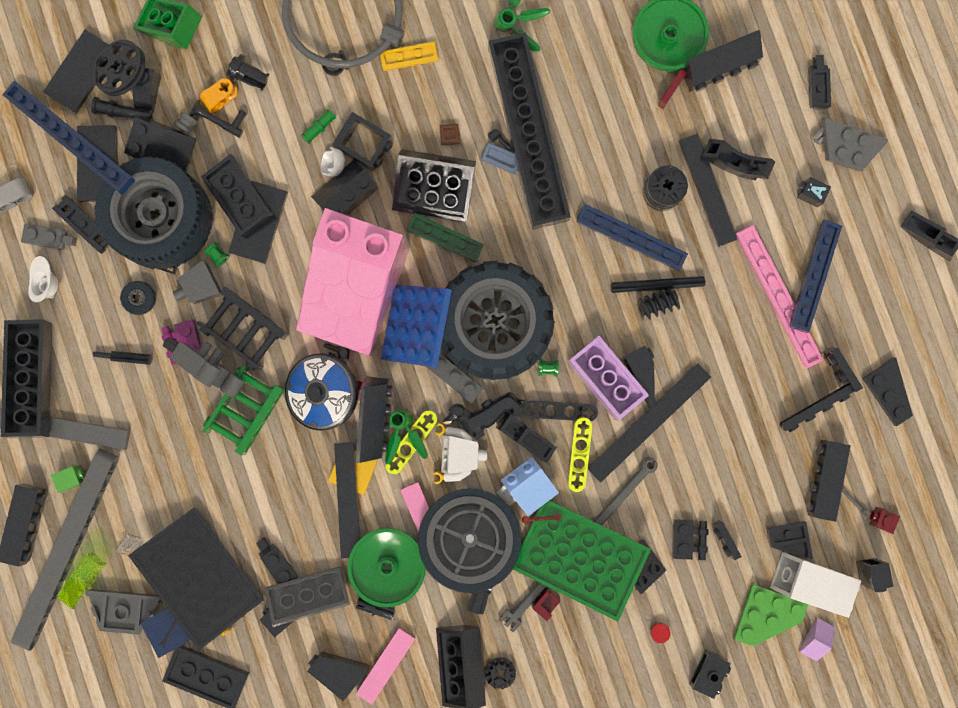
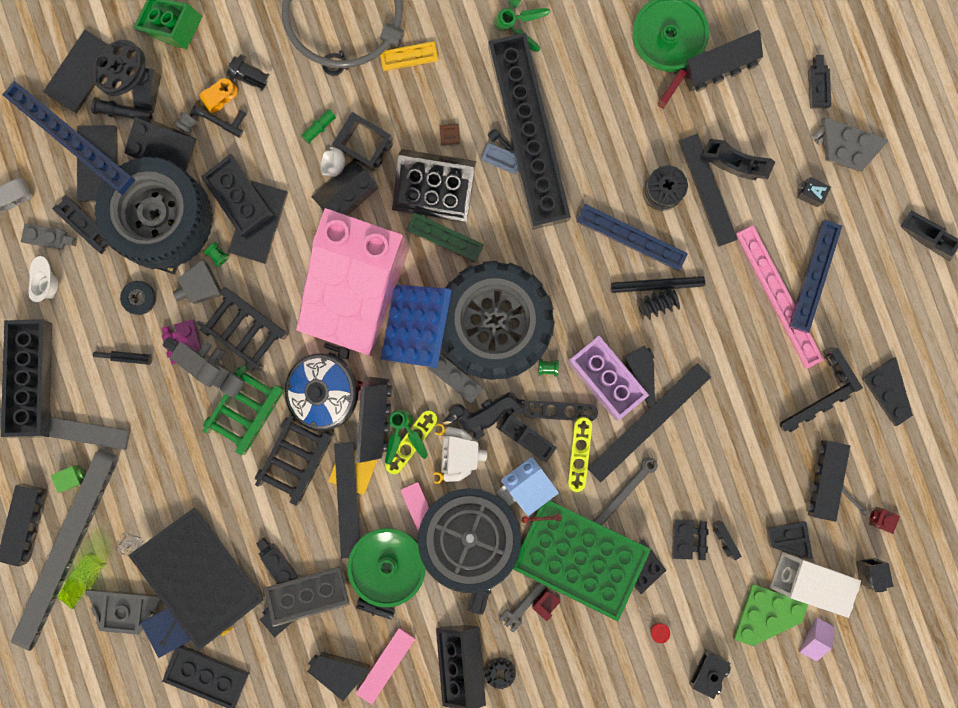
none -> black fence [255,415,334,506]

